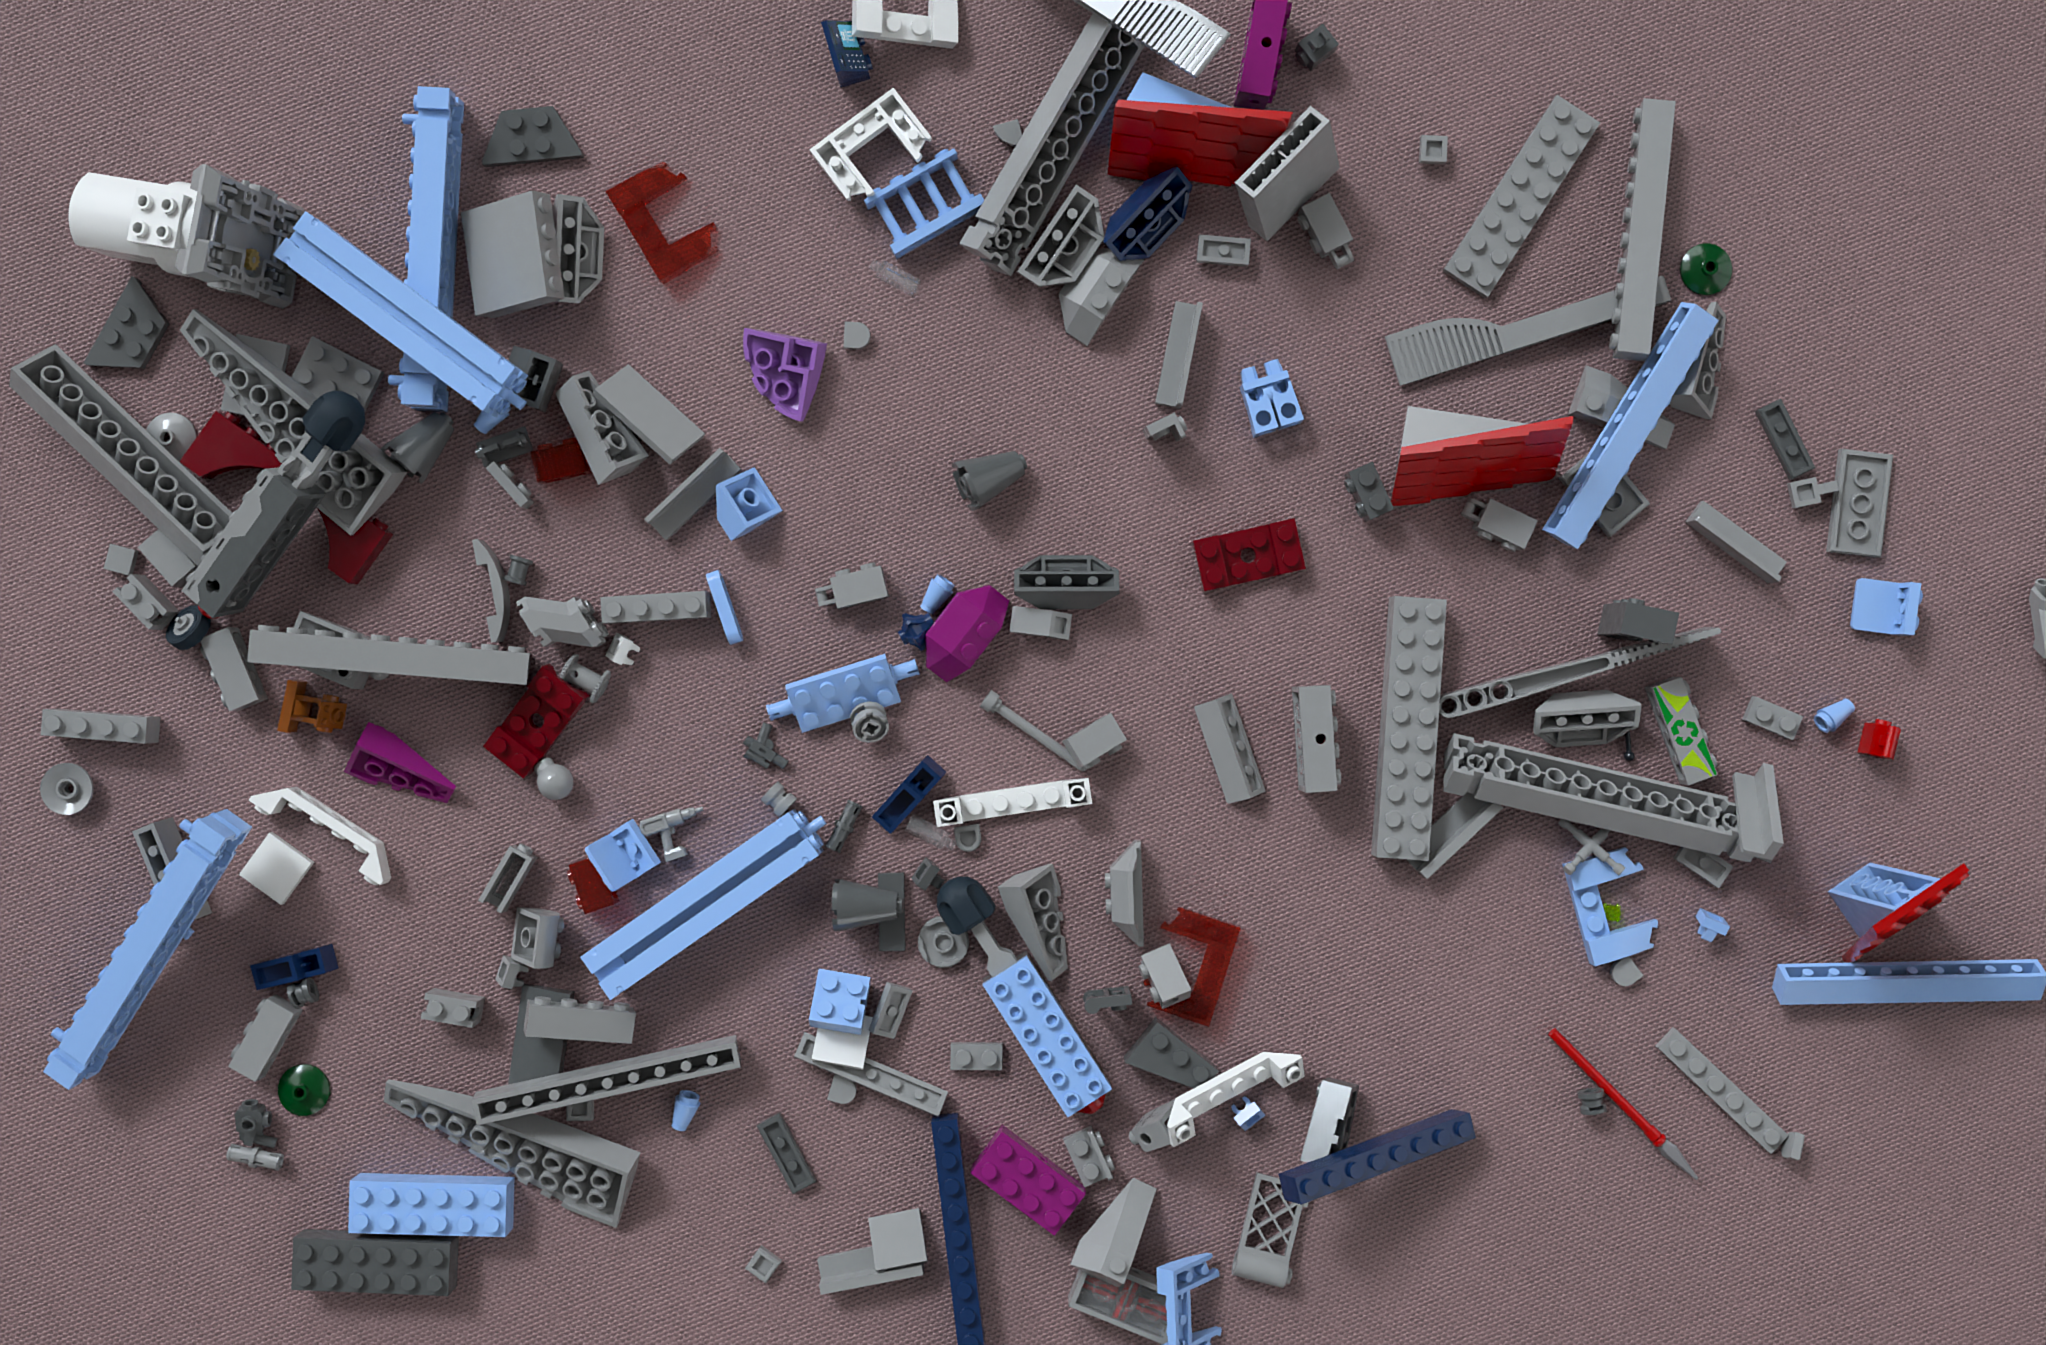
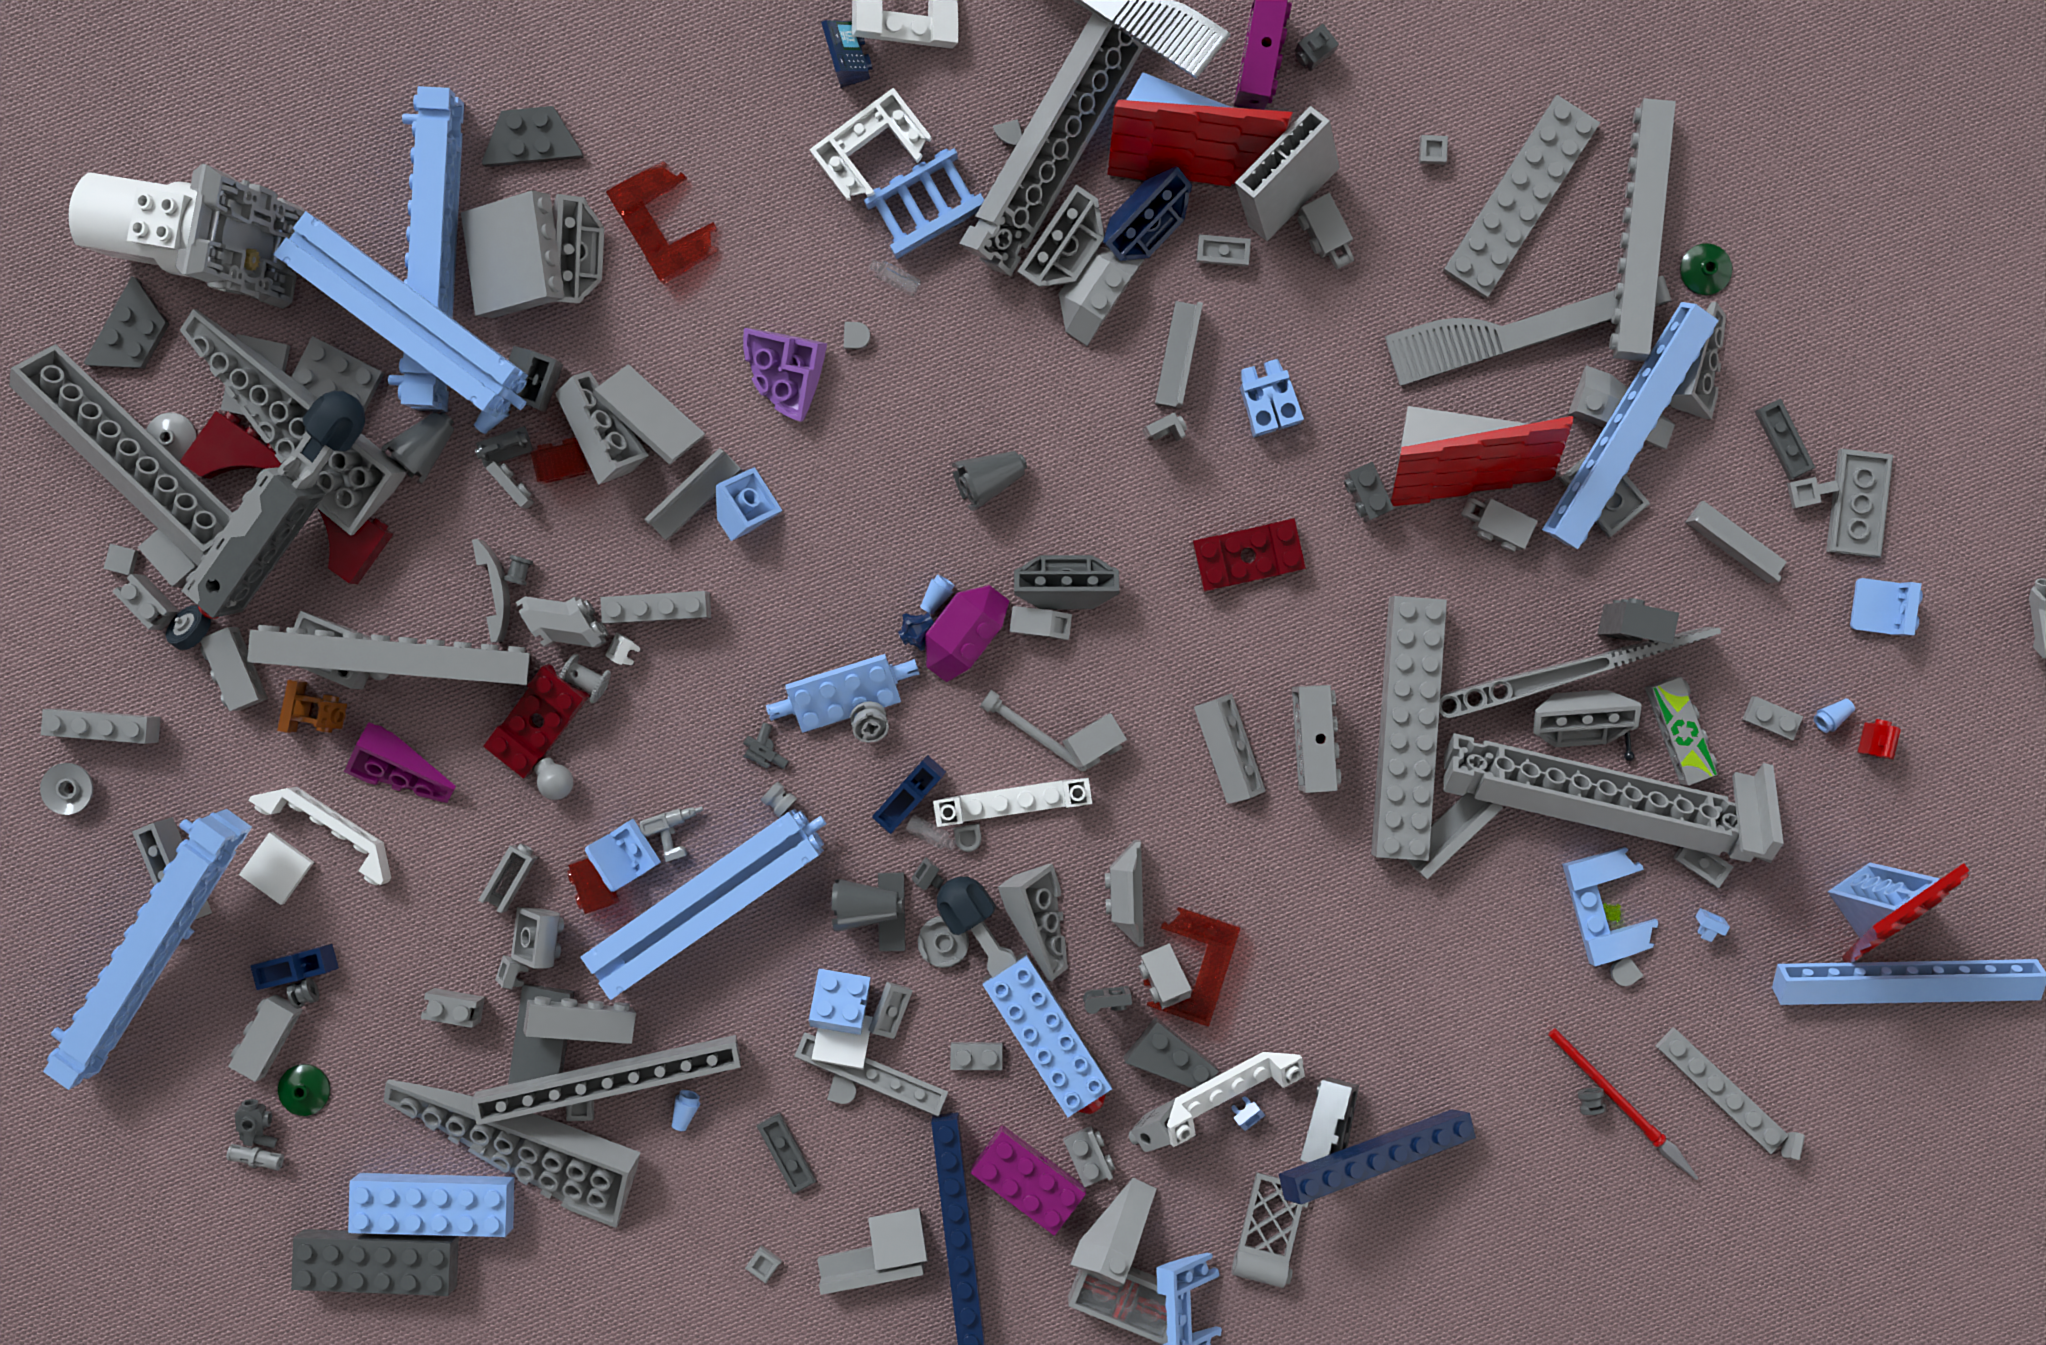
light blue beam [706,570,743,645] -> none
light grey brick [815,562,889,609] -> none
dark grey pin [825,799,863,853] -> none
light grey piece [1558,819,1625,875] -> none

